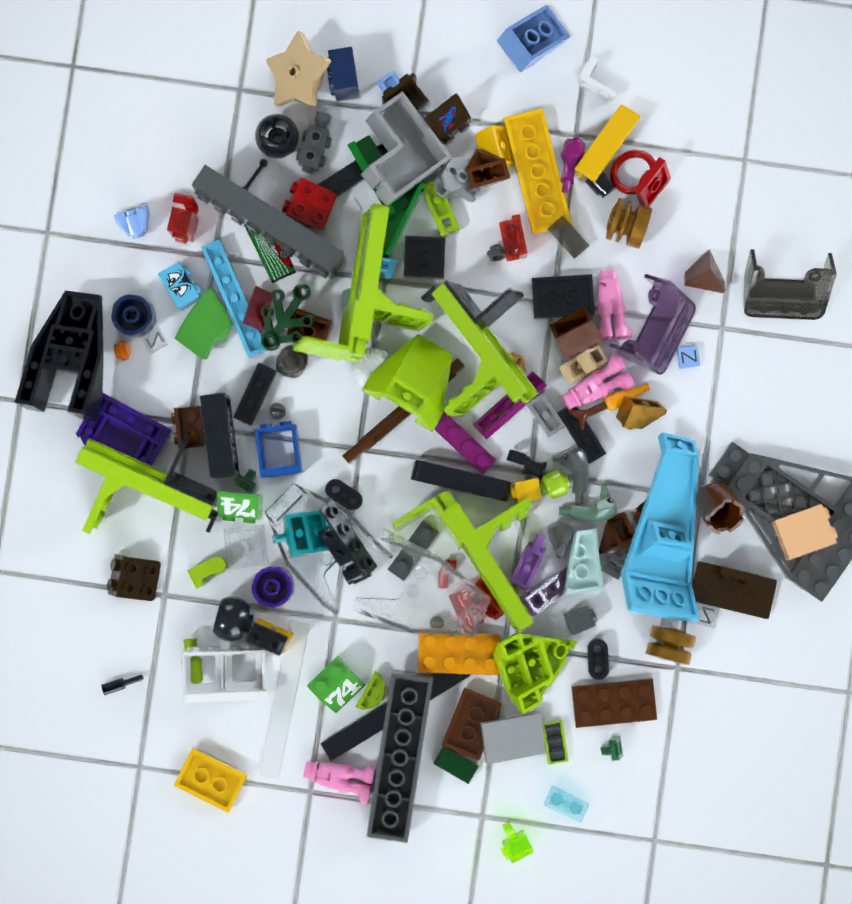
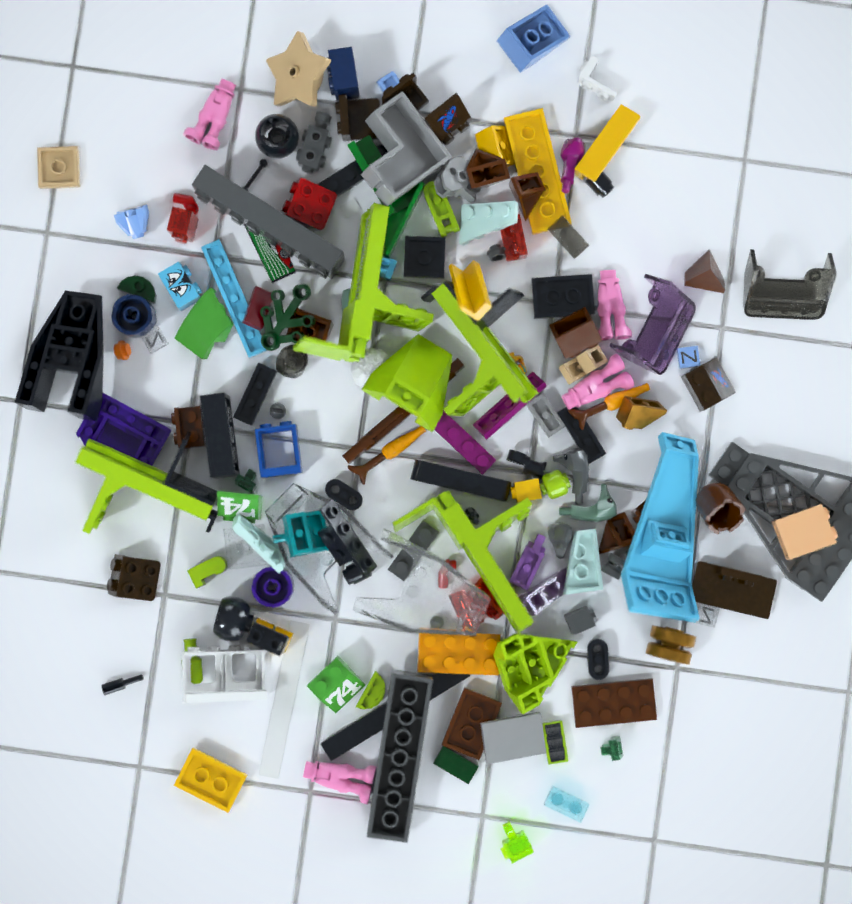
pearl gold wheel [606,198,652,249] -> none
red tile [610,150,671,207] -> none
none -> tan tile [37,146,80,189]
none -> dark green plate [117,276,157,303]
none -> bright pink piece [183,79,236,150]
none -> light aqua wing [232,513,285,573]
none -> dark brown bracket [335,95,380,141]
none -> light orange piece [347,426,426,485]
none -> yellow panel [449,260,492,321]
none -> light aqua wing [459,201,518,246]
none -> black axle [464,507,479,524]
none -> reddish brown slope [509,172,546,222]
none -> dark brown slope [681,357,736,412]

